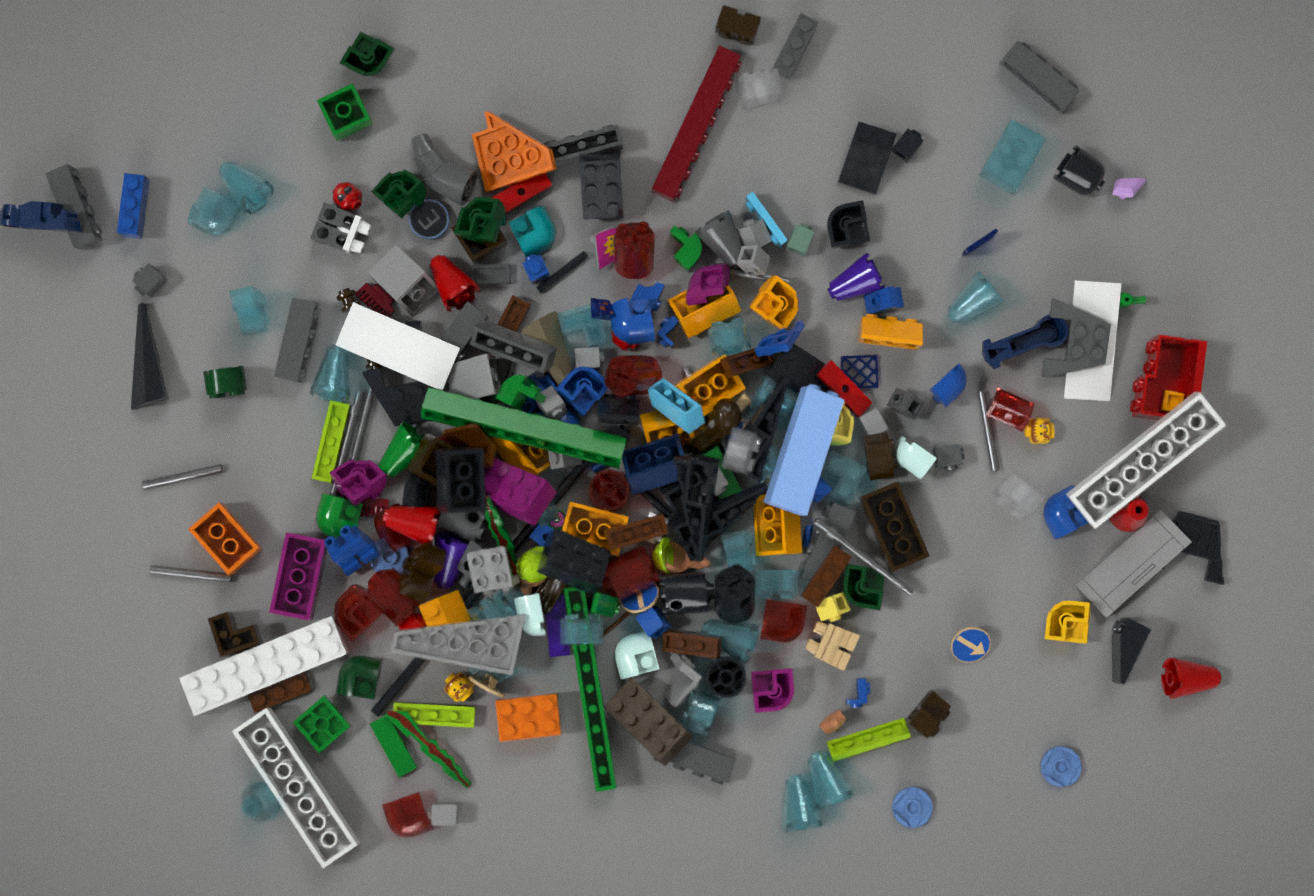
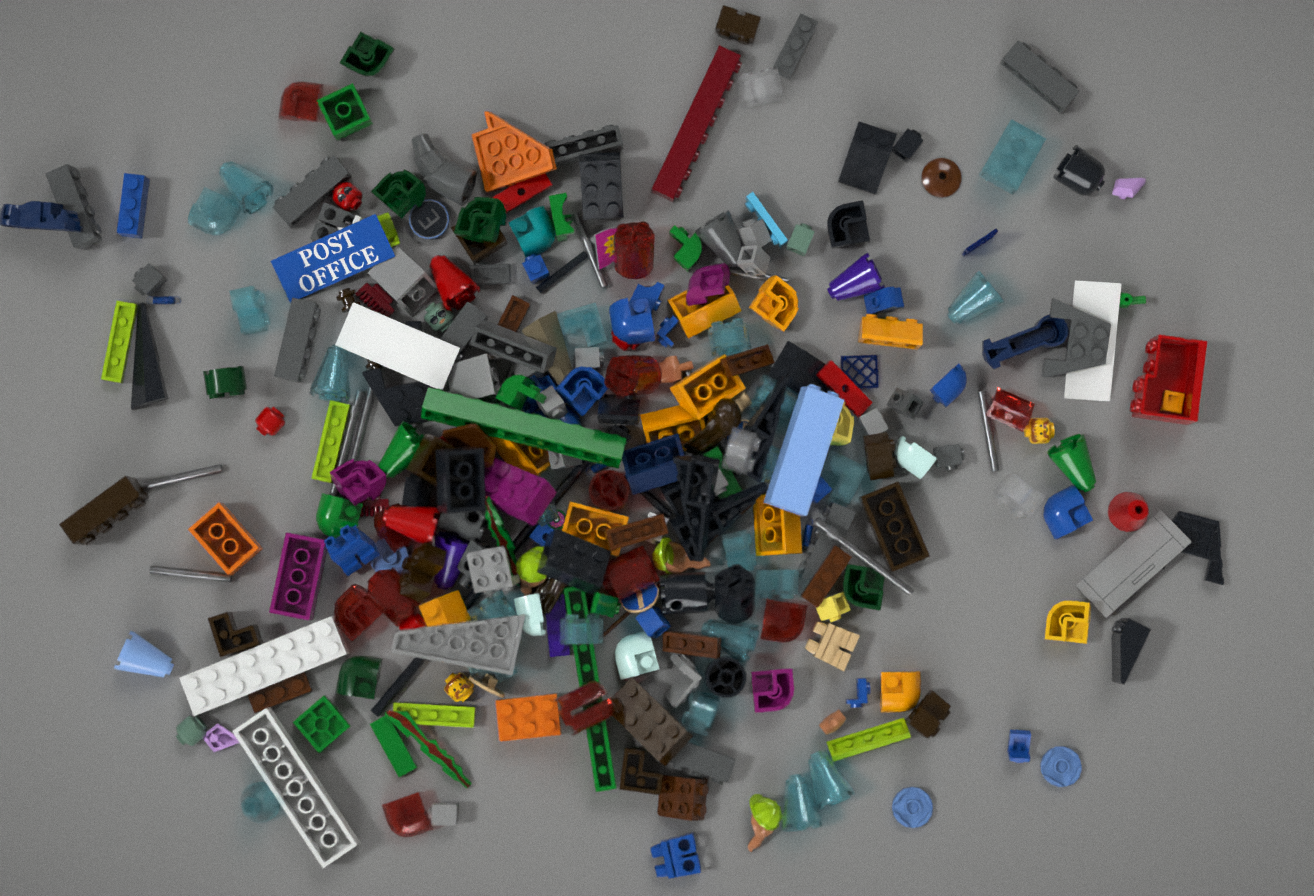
clear blue slope [591,298,616,320] -> none
medium azure brick [648,378,705,434] -> none
blue wing [754,320,805,357] -> none
blue piece [950,627,991,663] -> none
white brick [1066,392,1226,529] -> none
red cone [1161,658,1222,699] -> none
none -> dark brown brick [59,476,149,546]
none -> lime plate [101,300,138,384]
none -> light blue cone [114,631,174,678]
none -> blue piece [147,296,181,304]
none -> sand green head [176,716,207,746]
none -> lavender piece [203,723,239,752]
none -> red head [255,406,285,436]
none -> blue sticker [271,214,395,303]
none -> dark grey brick [273,155,352,228]
none -> clear red brick [278,81,324,122]
none -> lime bracket [377,212,400,247]
none -> sand green head [424,302,454,332]
none -> green piece [549,193,574,242]
none -> clear red cylinder [554,681,613,737]
none -> flat silver bar [571,212,608,289]
none -> dark brown brick [619,747,663,795]
none -> blue hips [651,832,701,879]
none -> nougat piece [655,356,694,384]
none -> reddish brown bracket [657,775,709,821]
none -> lime piece [748,794,782,852]
none -> light orange brick [880,671,921,713]
none -> reddish brown dish [921,158,961,198]
none -> blue bracket [1007,730,1031,763]
none -> green cone [1047,434,1096,492]

